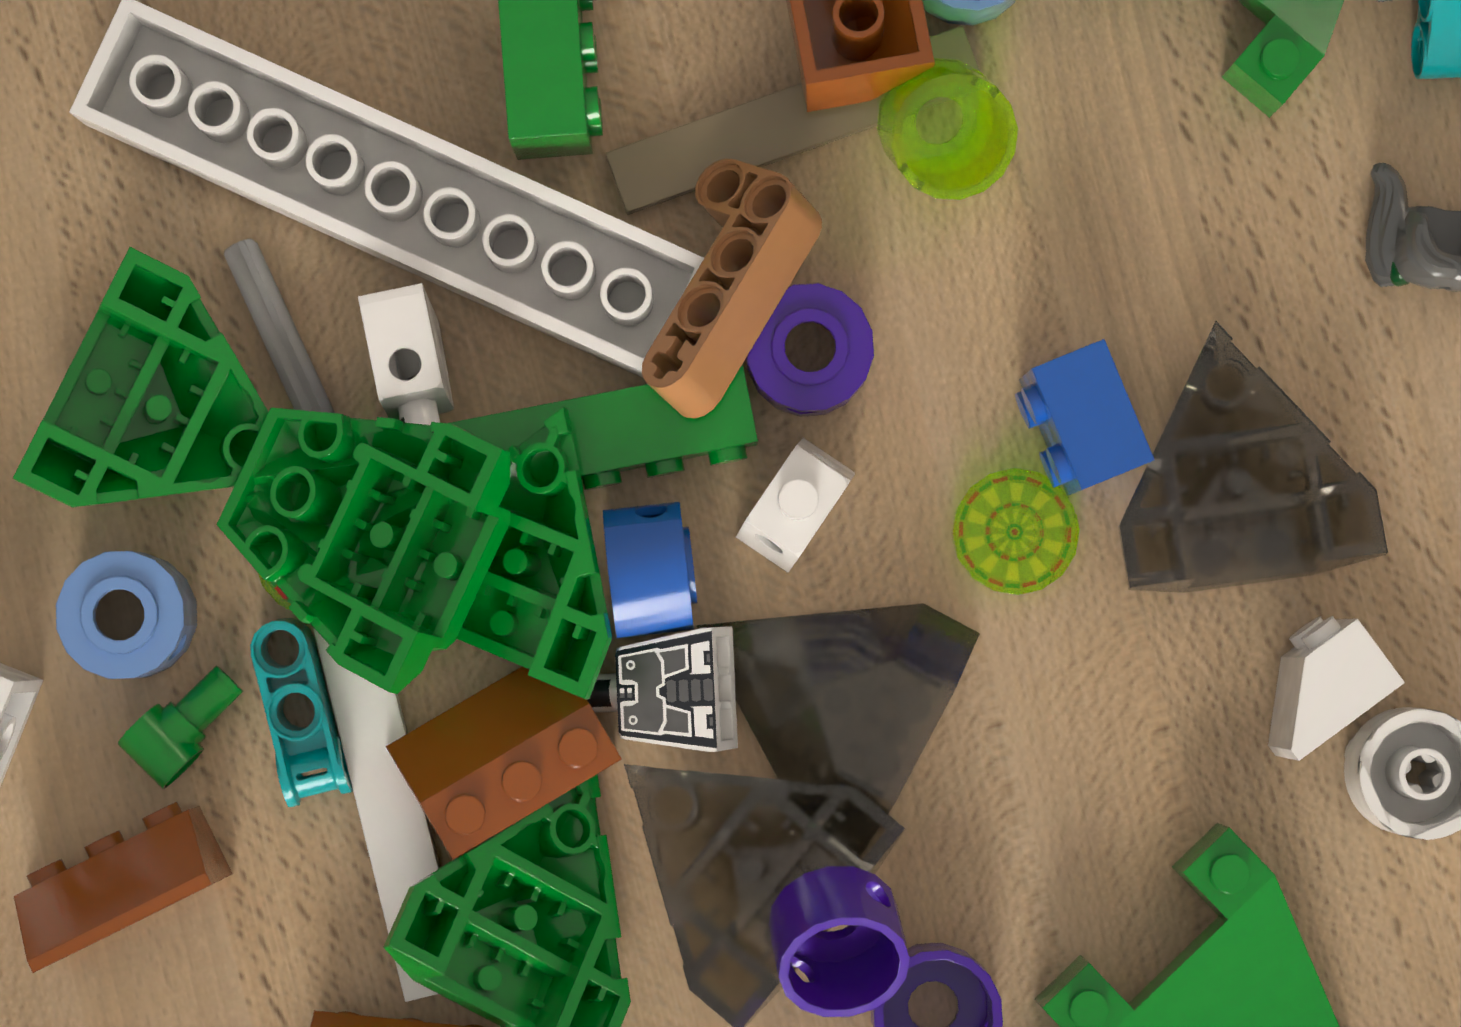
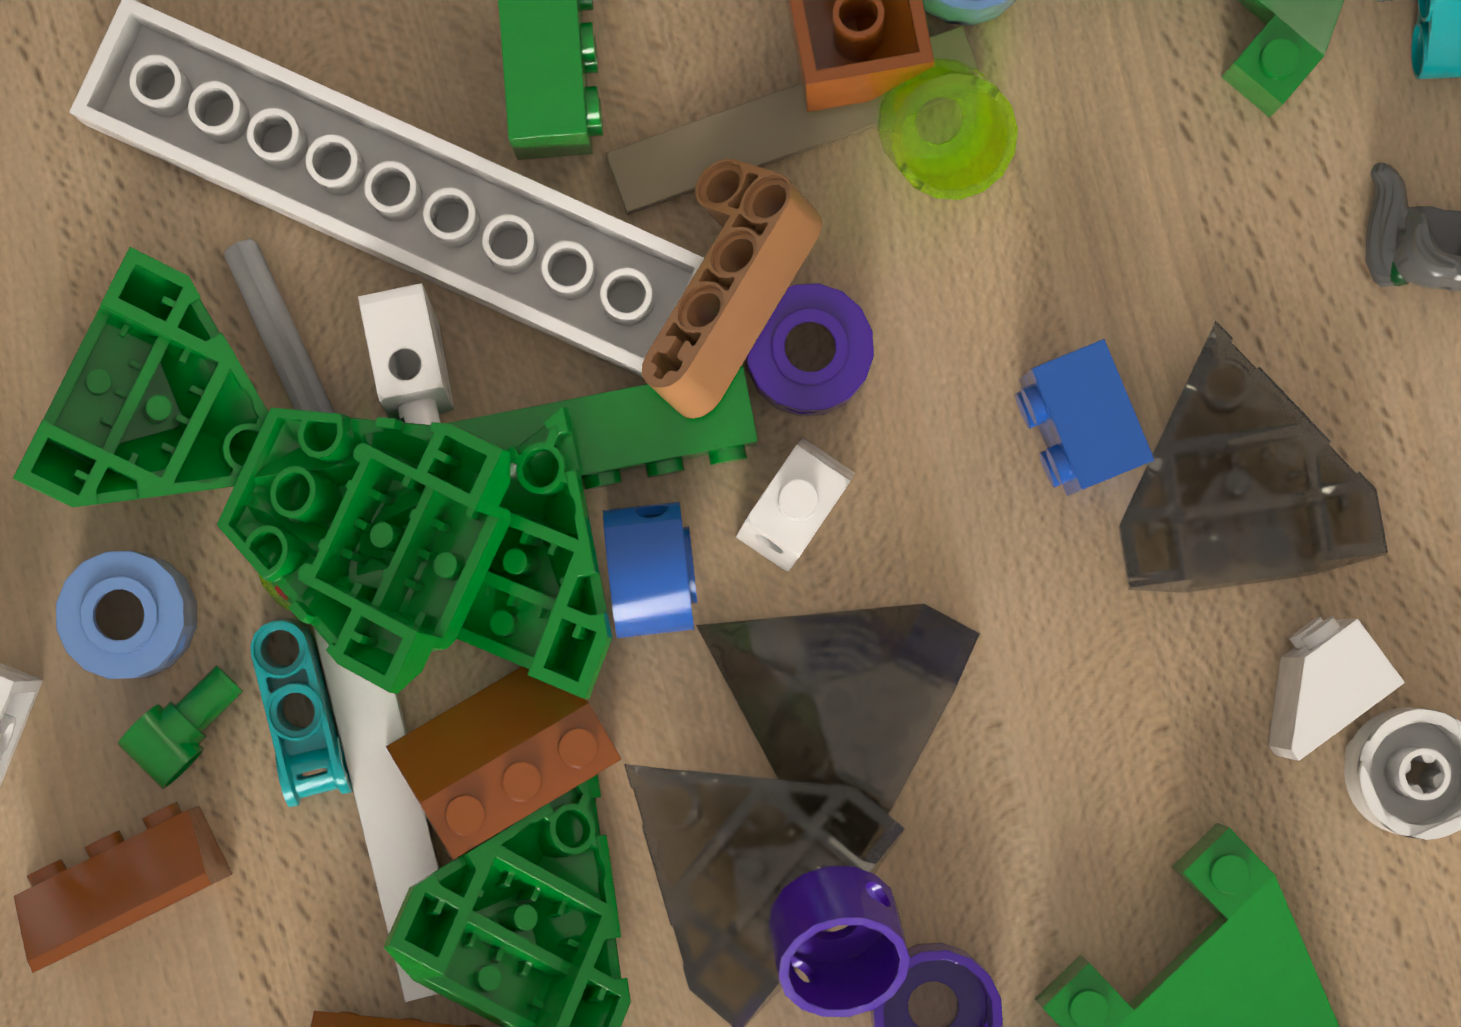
torso [587,626,738,752] -> none
clear neon green tile [951,468,1080,595] -> none

